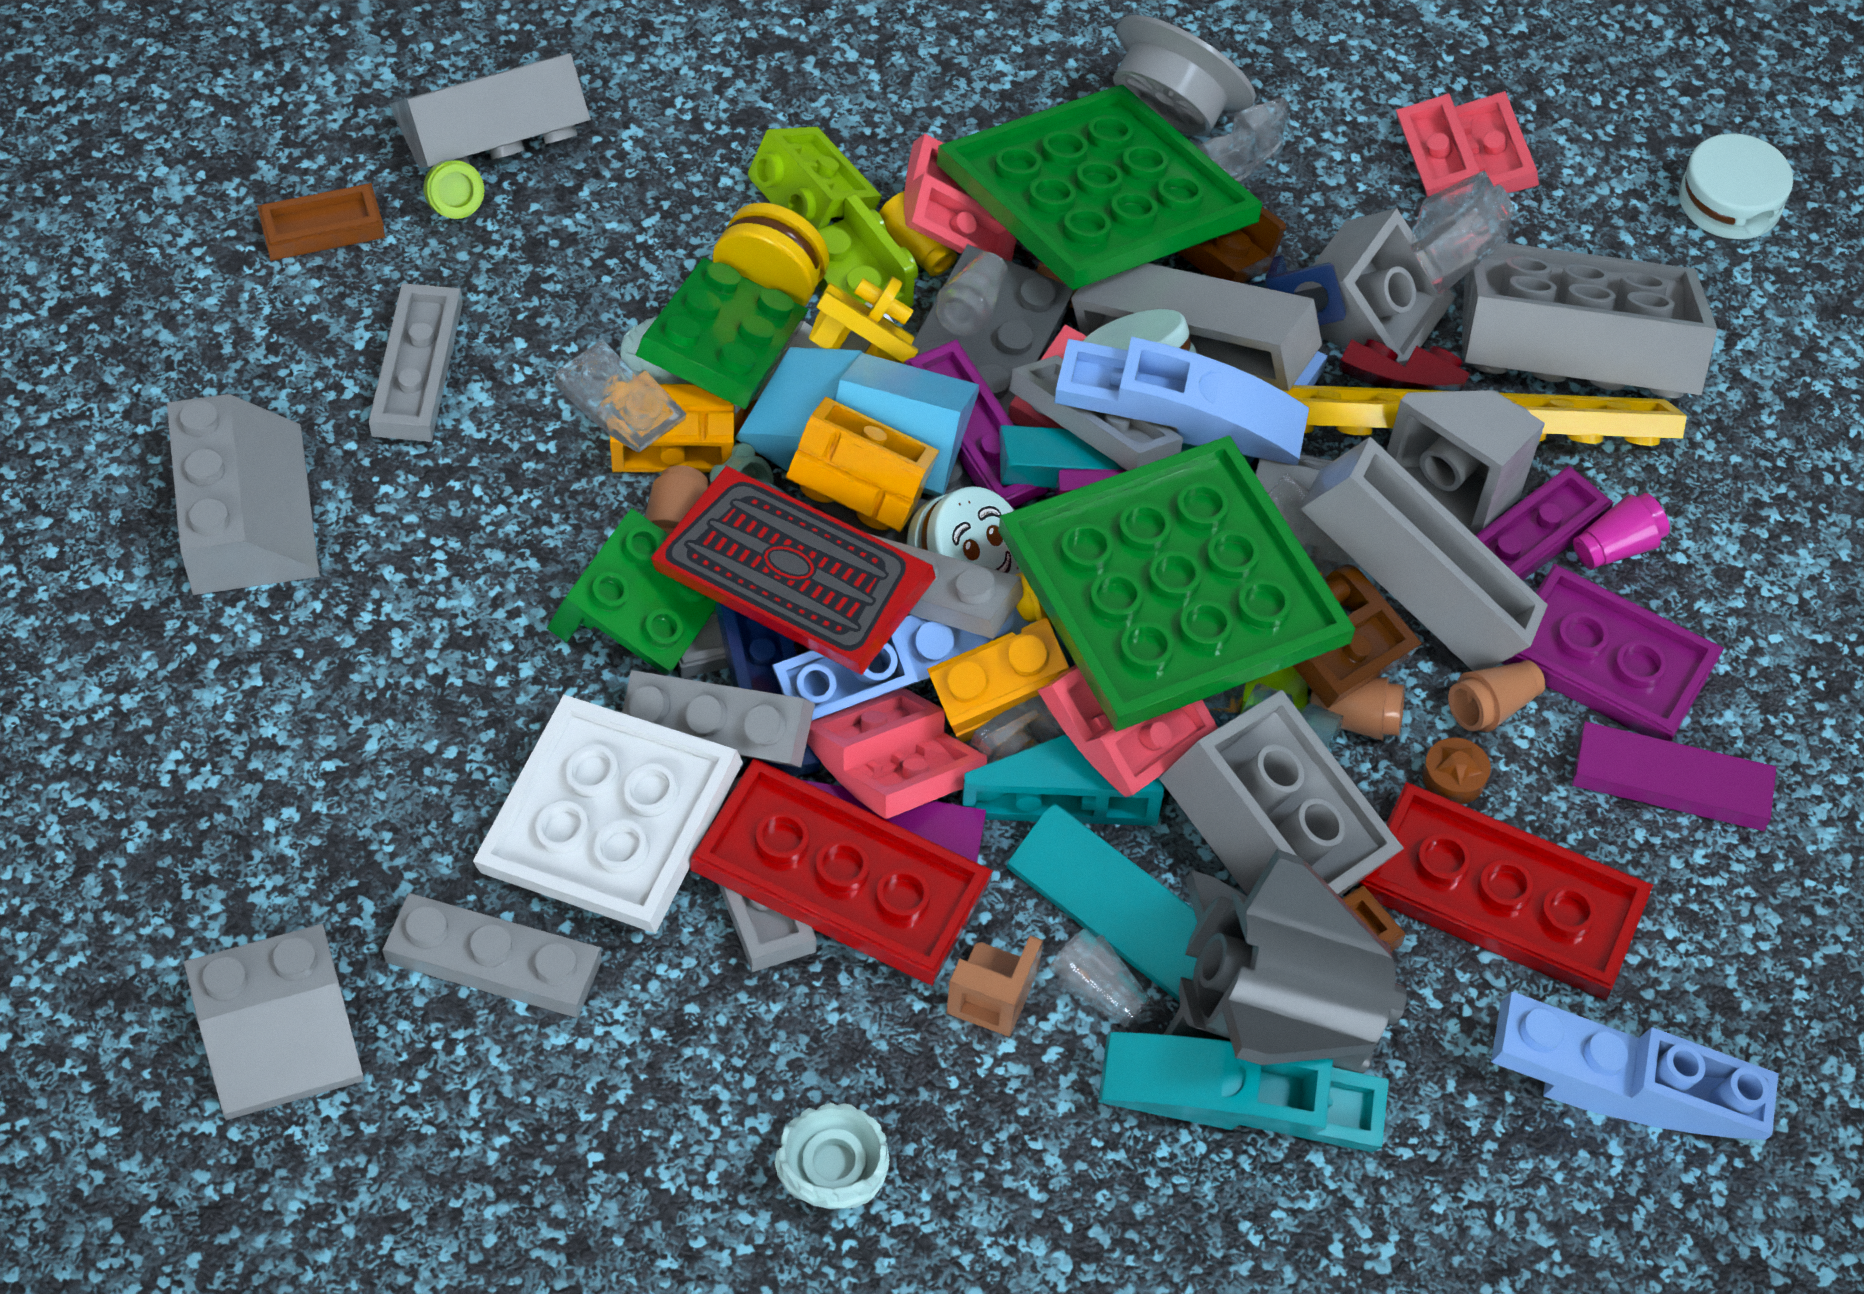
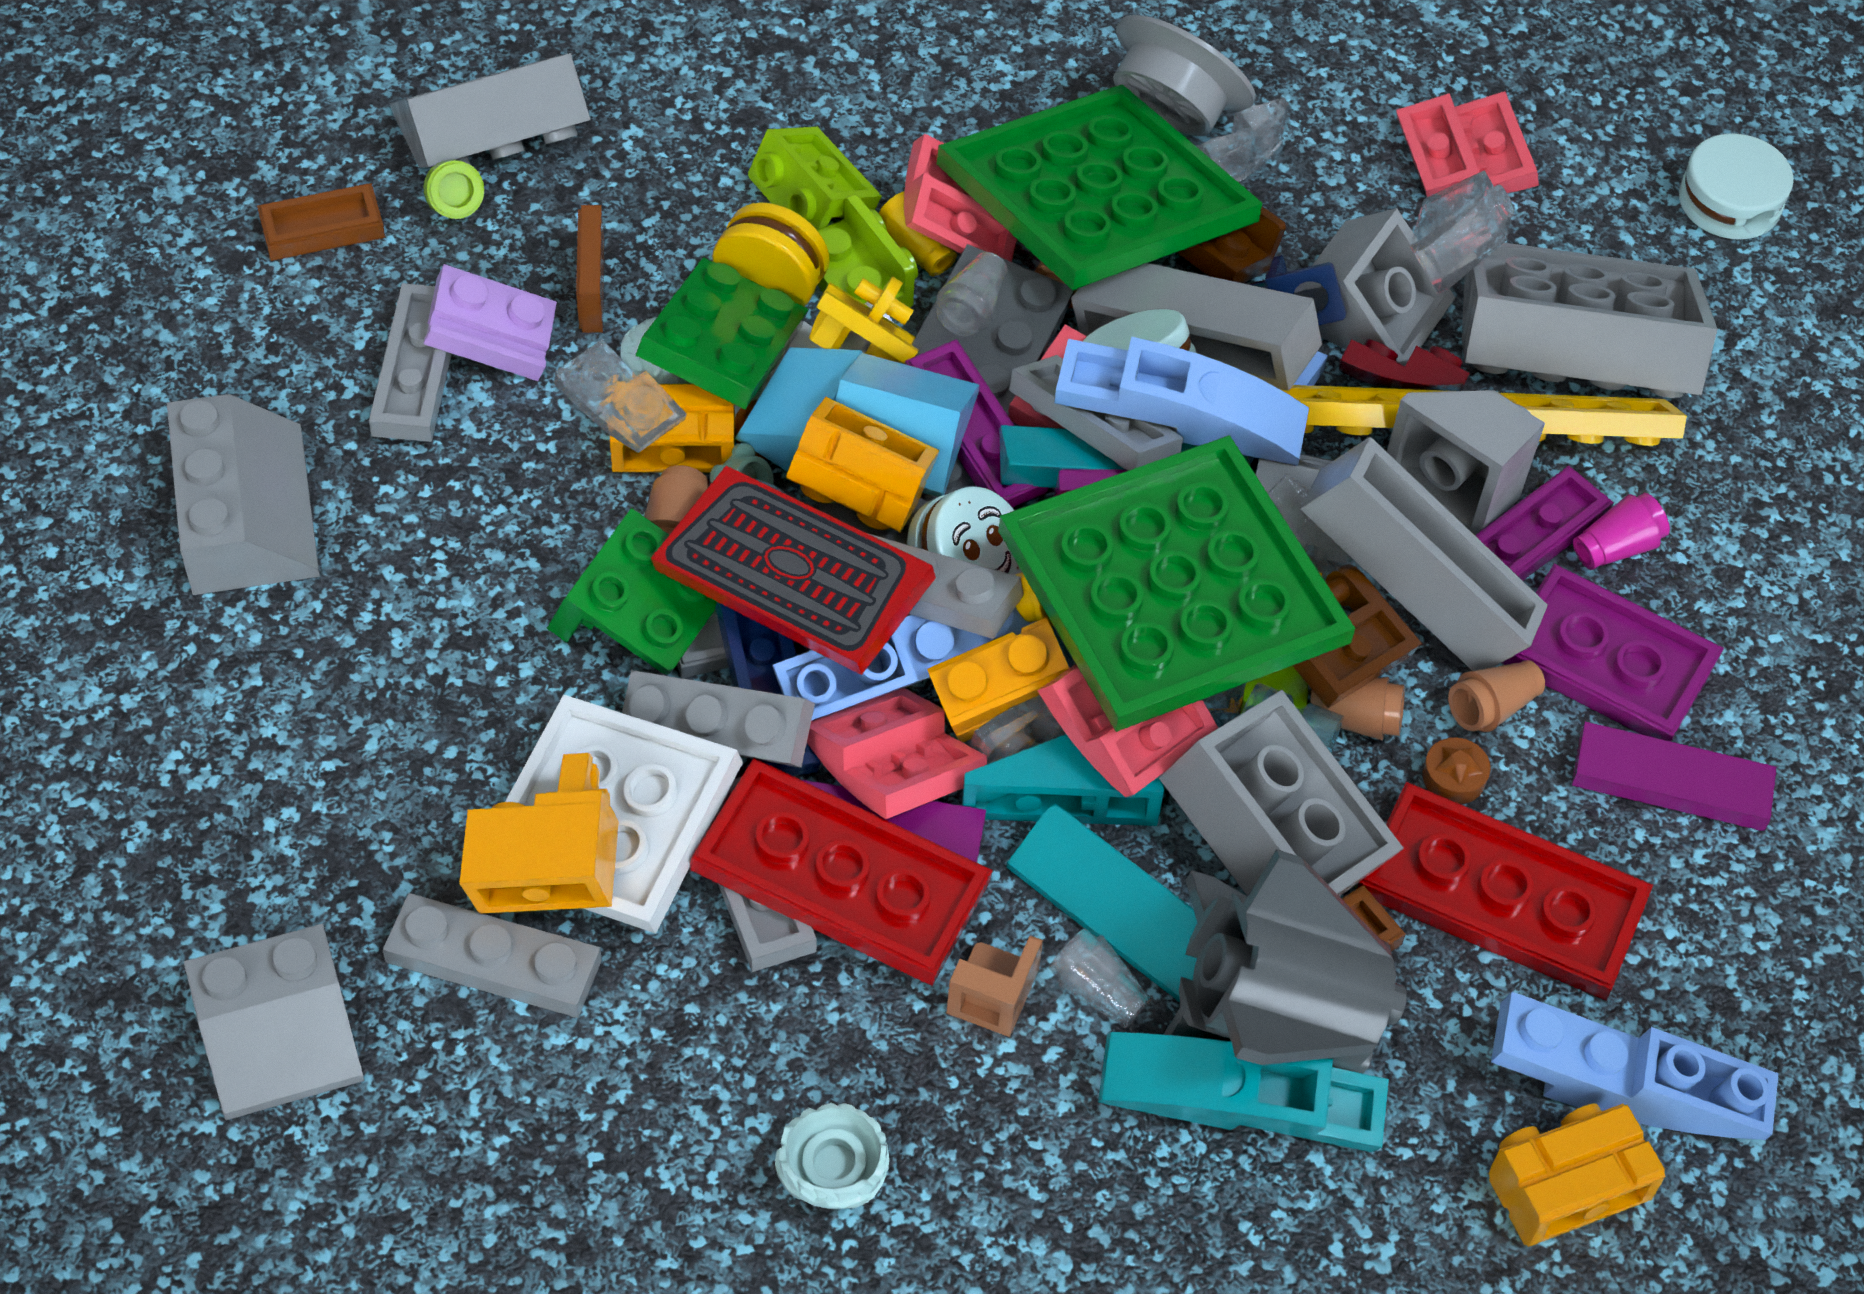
none -> lavender plate [423,264,557,381]
none -> light orange hinge [459,753,619,914]
none -> dark orange tile [576,205,604,333]
none -> light orange brick [1488,1103,1666,1247]

